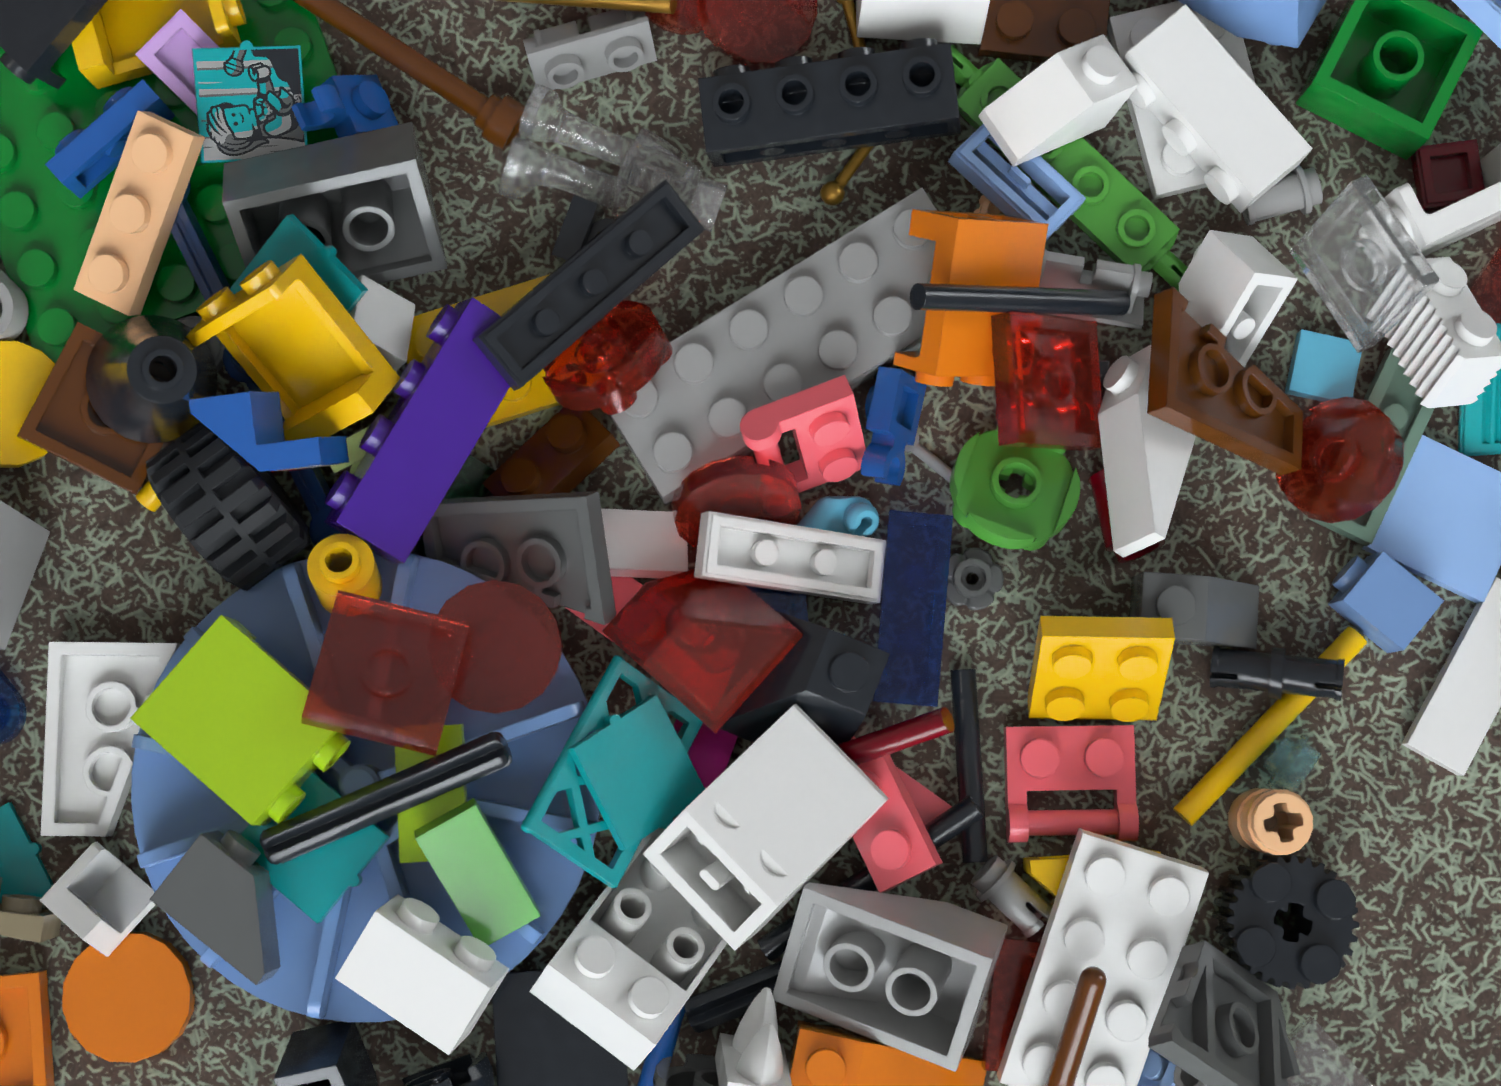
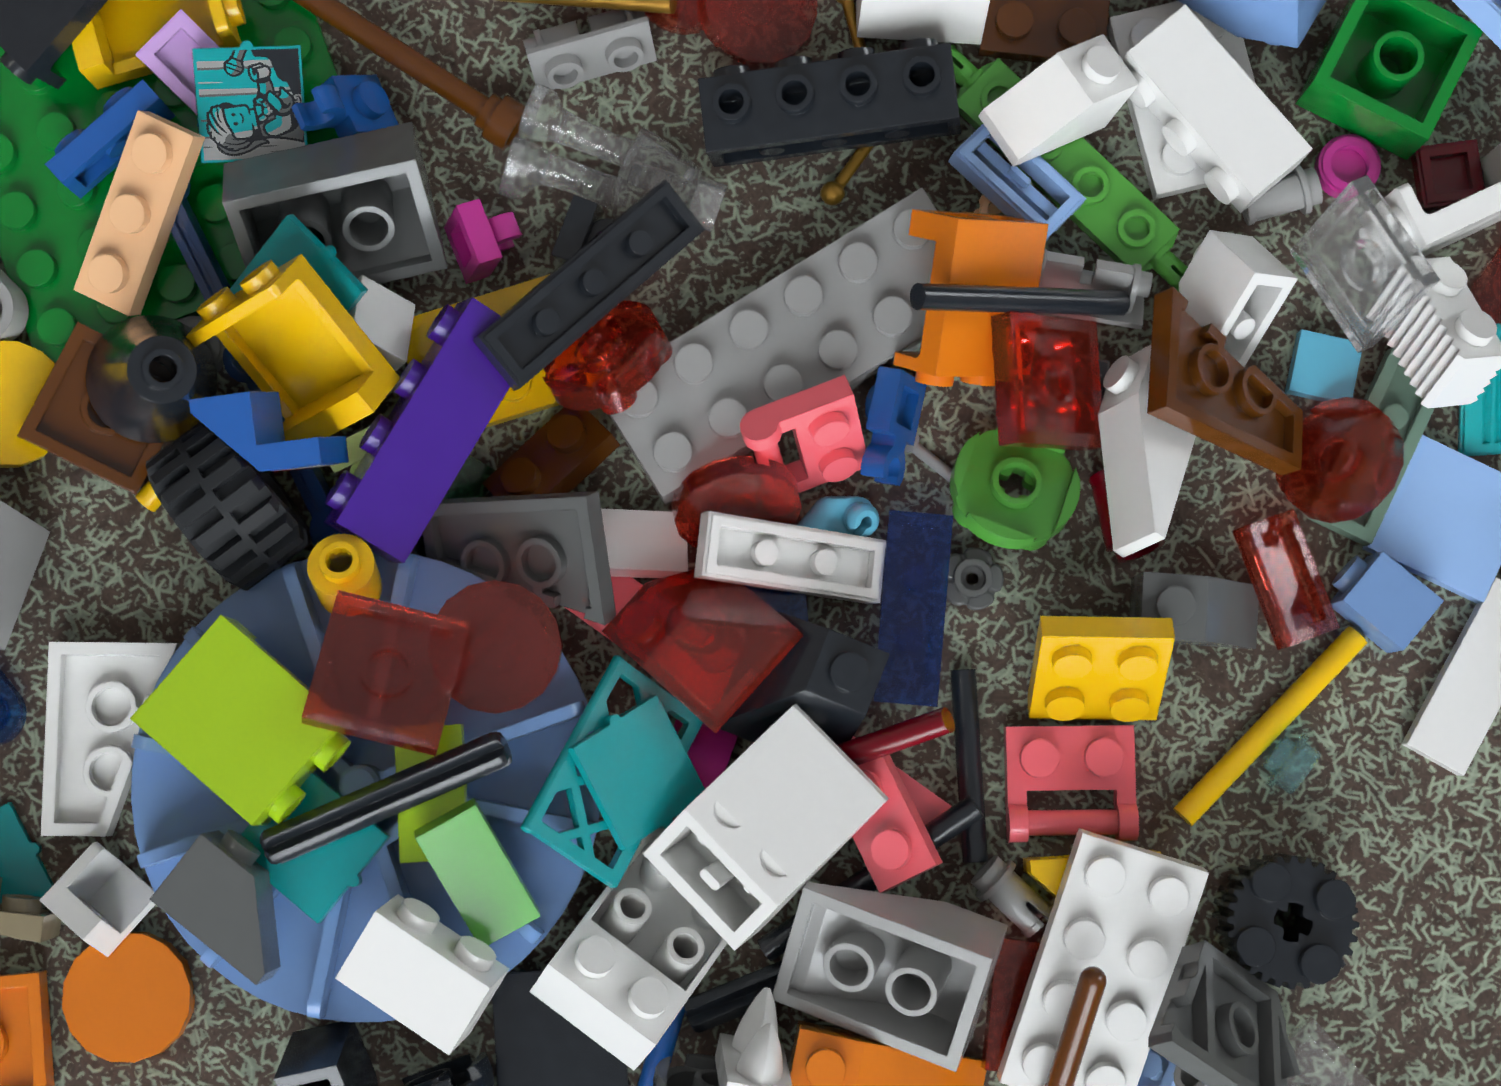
black pin [1210,646,1345,701] -> none
light nougat piece [1228,788,1313,855] -> none
none -> dark pink tile [444,199,522,284]
none -> clear red tile [1232,509,1340,650]
none -> dark pink tile [1314,134,1381,200]

